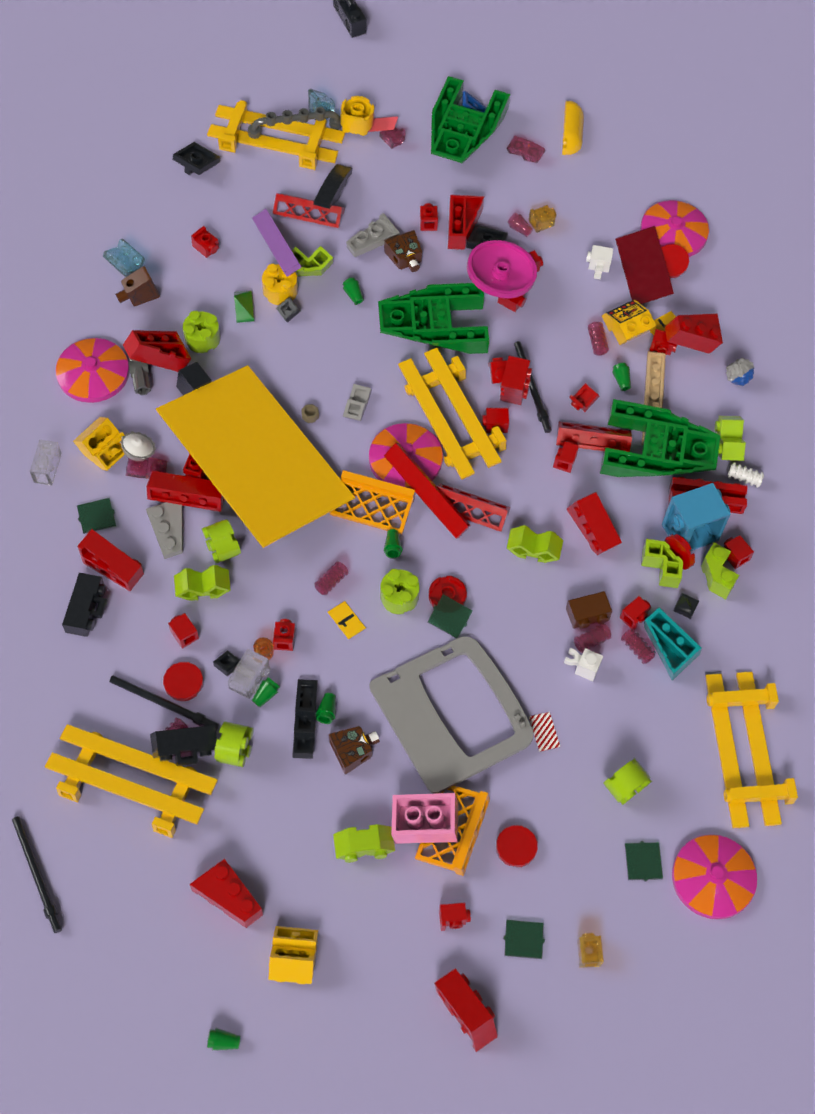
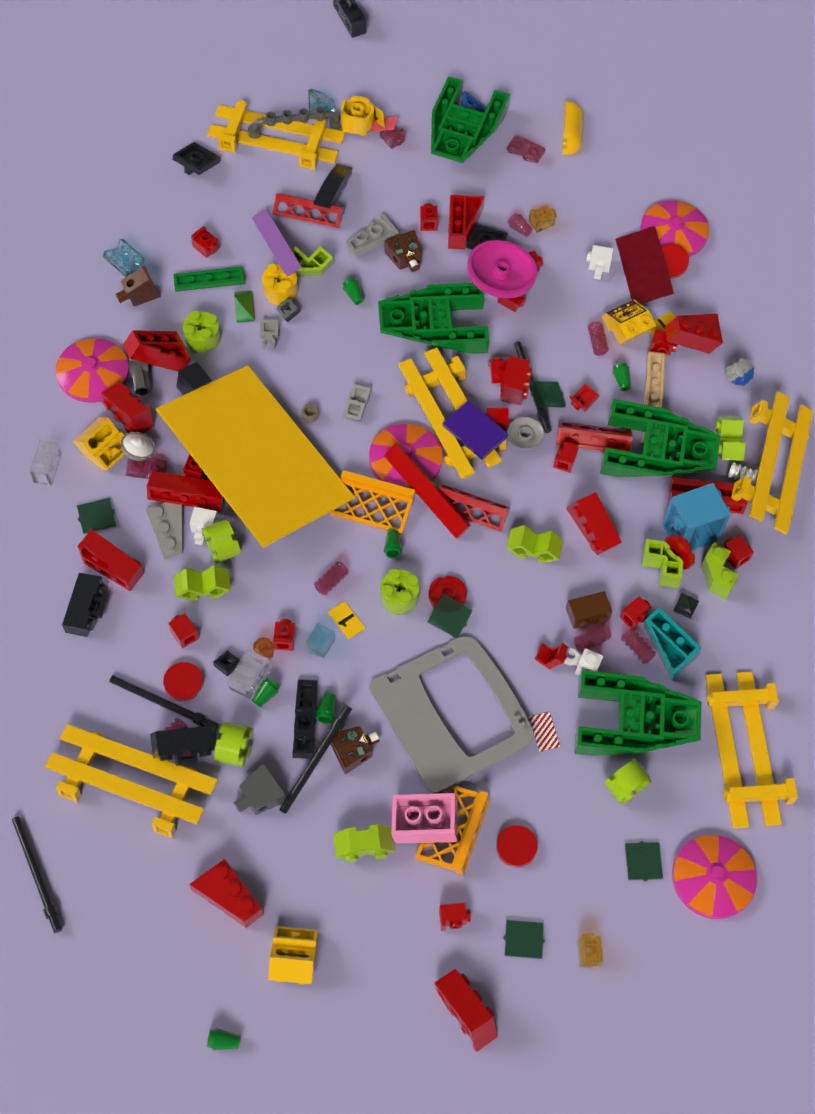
none -> red wedge [101,381,154,434]
none -> green tile [173,266,245,292]
none -> white brick [190,507,220,545]
none -> dark grey torso [233,764,286,815]
none -> light grey plate [260,319,279,349]
none -> black bar [279,705,352,814]
none -> clear light blue brick [306,623,335,658]
none -> yellow sticker [369,102,385,128]
none -> dark purple tile [442,400,508,460]
none -> light grey dish [507,417,544,450]
none -> clear green piece [529,381,566,408]
none -> red bracket [535,643,568,670]
none -> green wedge [574,670,702,756]
none -> yellow fence [731,391,813,535]

